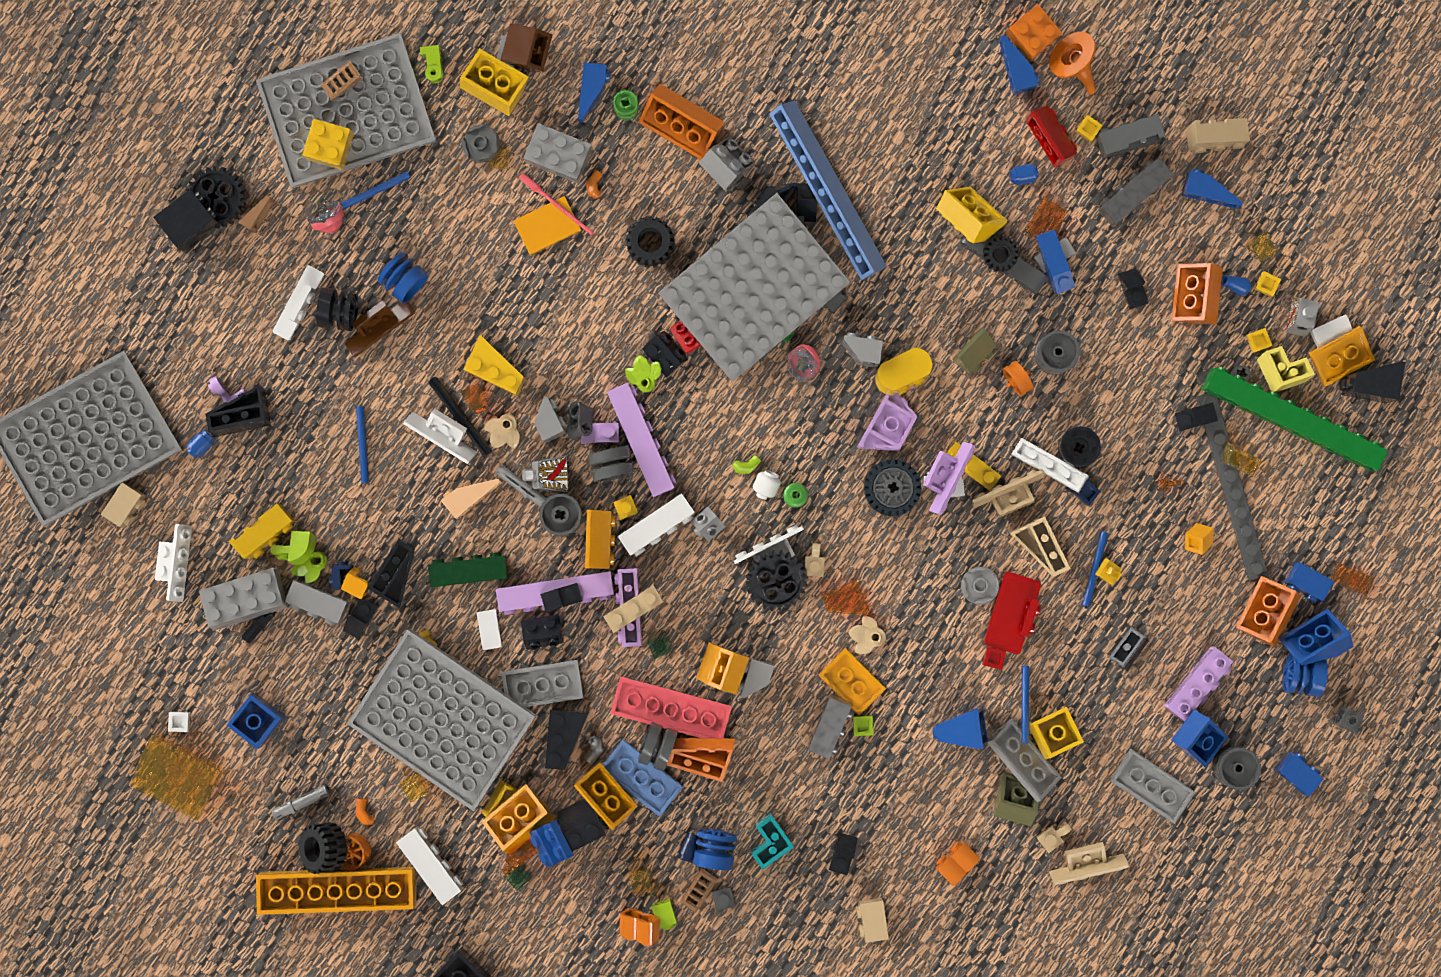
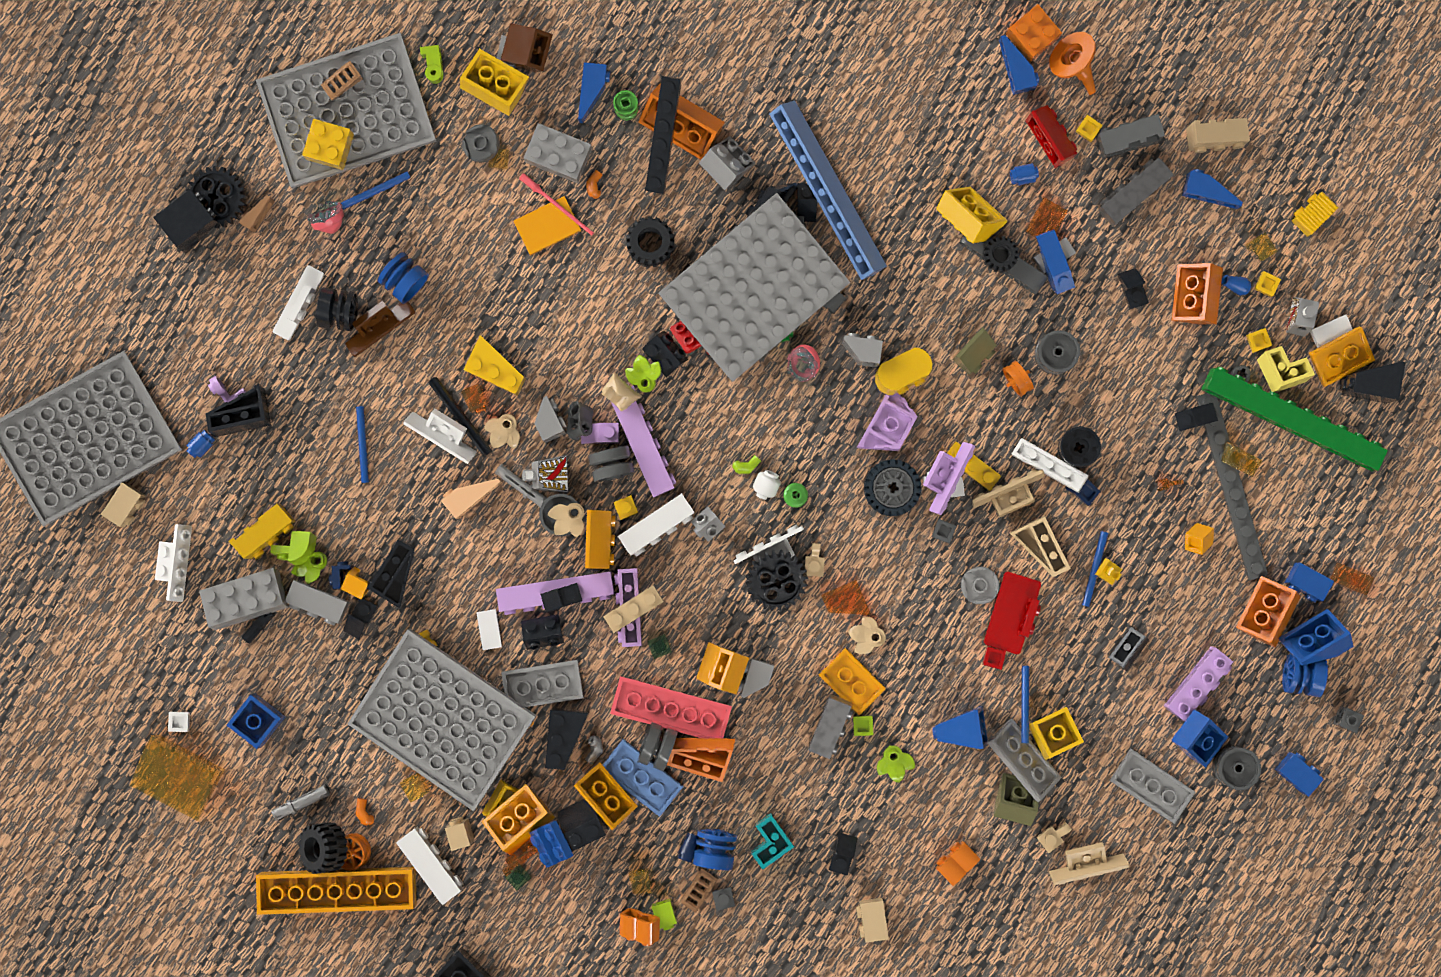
dark green brick [428,552,509,588] -> none
none -> tan brick [445,817,475,851]
none -> tan plate [548,503,584,538]
none -> tan hair [602,372,642,411]
none -> black plate [645,76,682,194]
none -> lime plate [877,745,915,783]
none -> dark grey plate [931,519,957,544]
none -> yellow brick [1292,191,1339,237]

